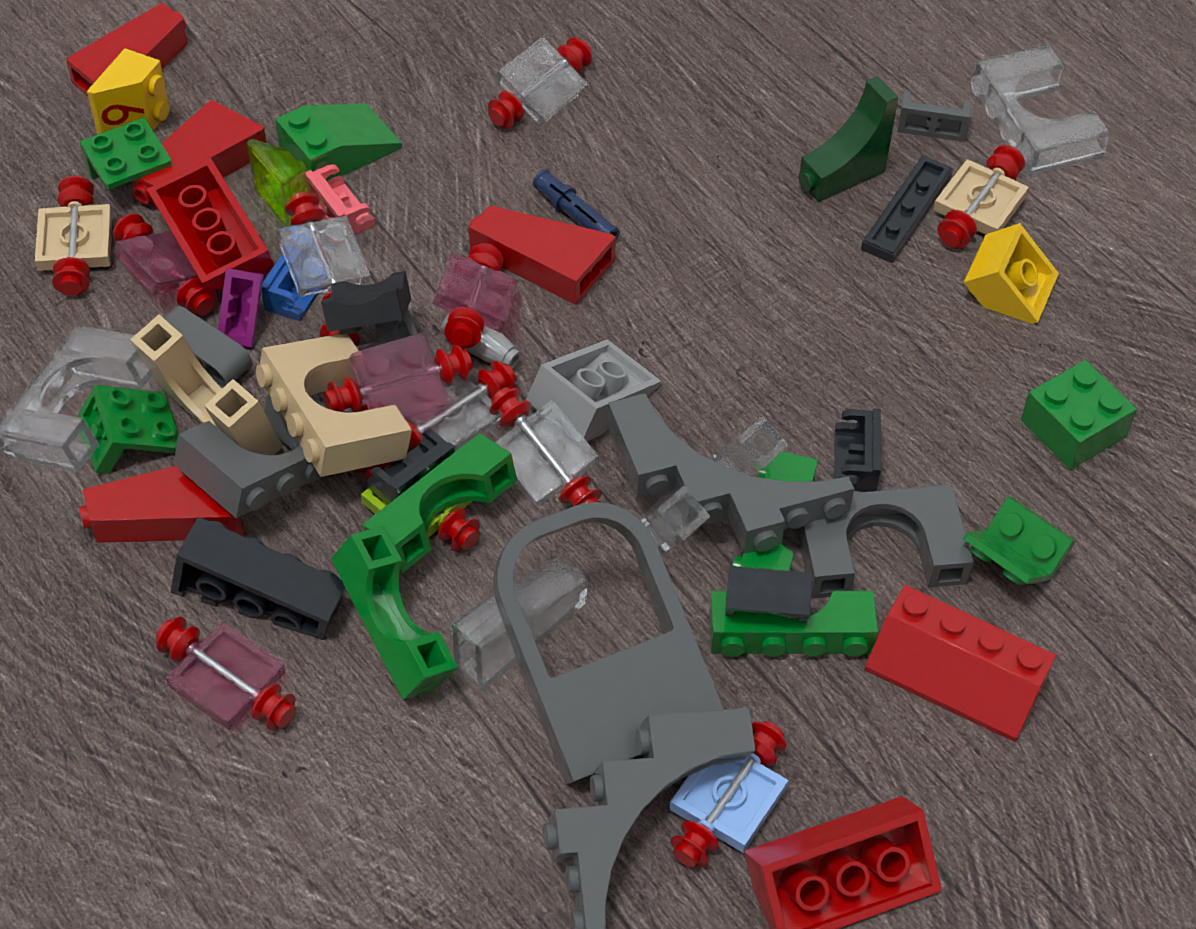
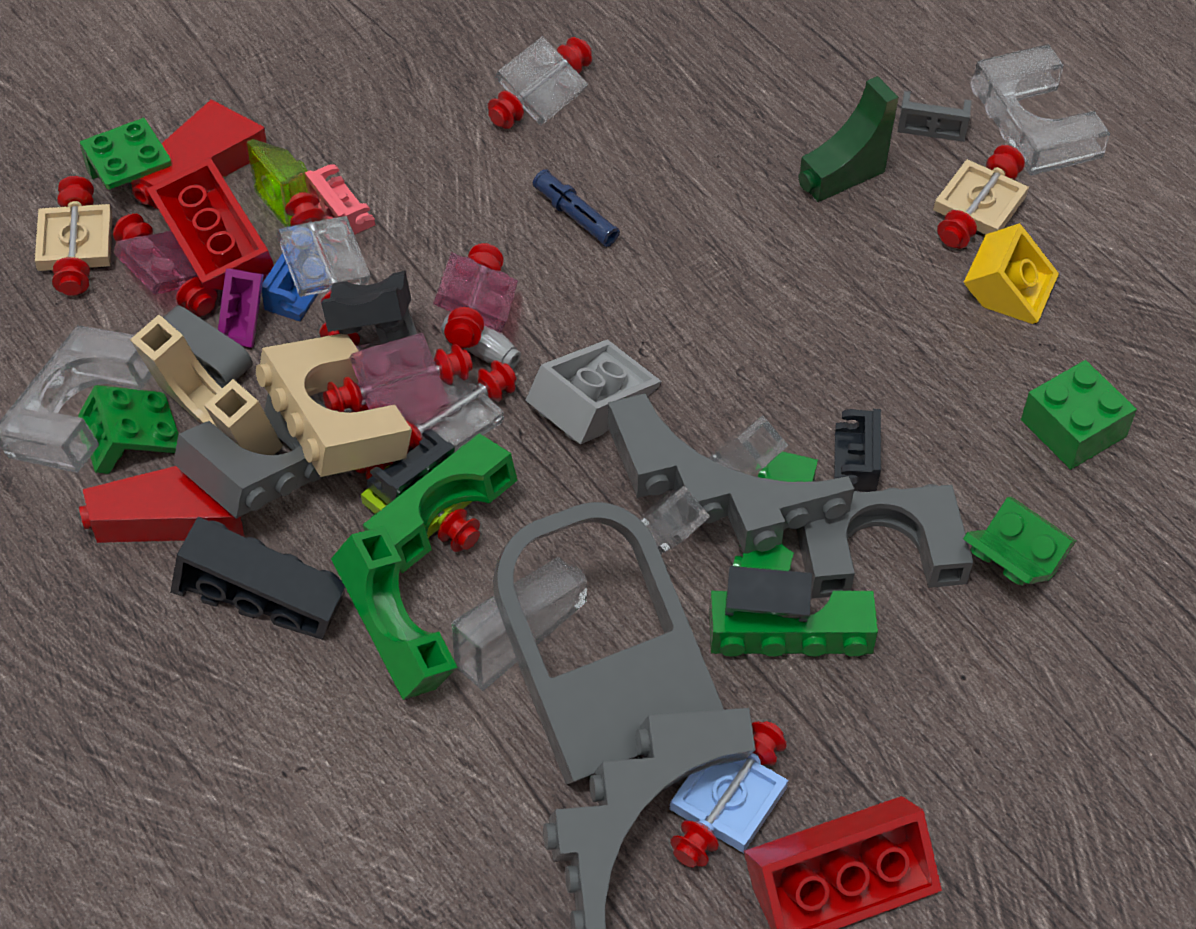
red slope [66,2,188,97] -> none
yellow slope [87,48,170,134] -> none
clear pink plate [156,617,296,731] -> none
green slope [275,103,402,181] -> none
red slope [468,205,616,305] -> none
clear plate [489,387,602,507] -> none
black tile [861,155,953,263] -> none
red slope [864,585,1056,742] -> none

